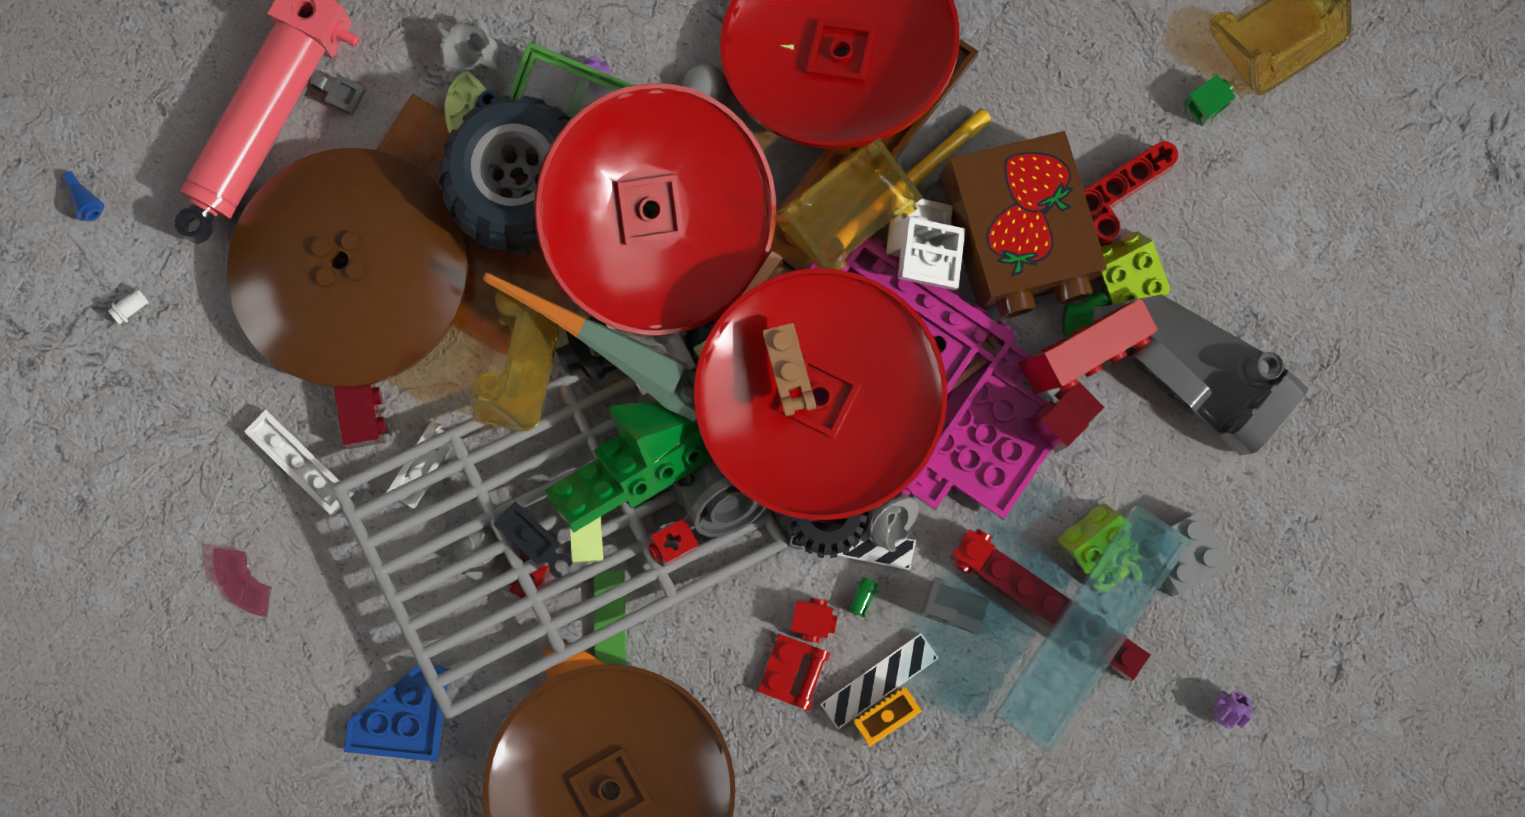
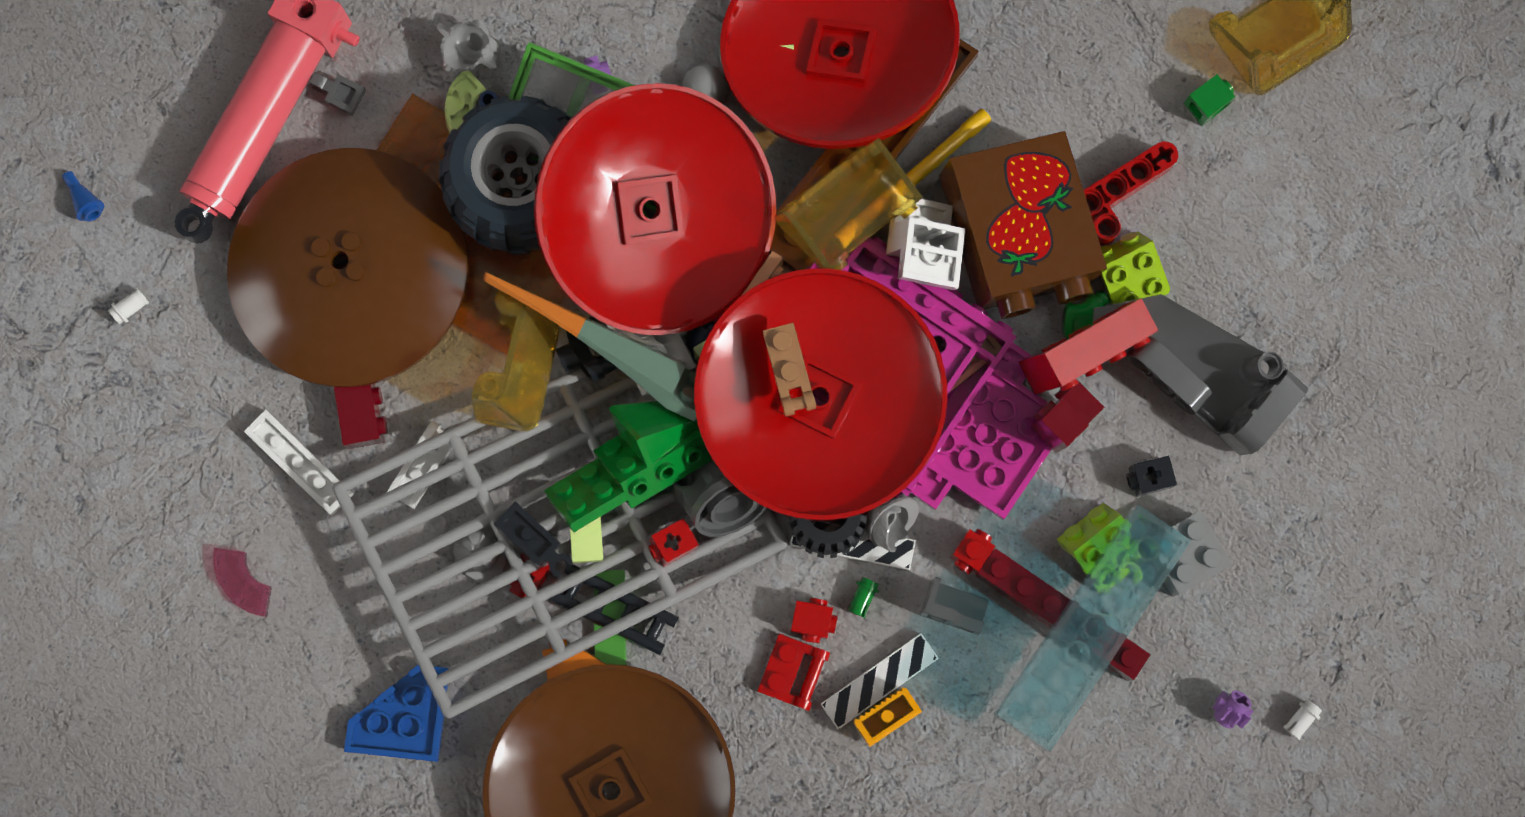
none -> black bar [549,564,679,655]
none -> black brick [1126,455,1177,497]
none -> white pin [1283,699,1322,740]

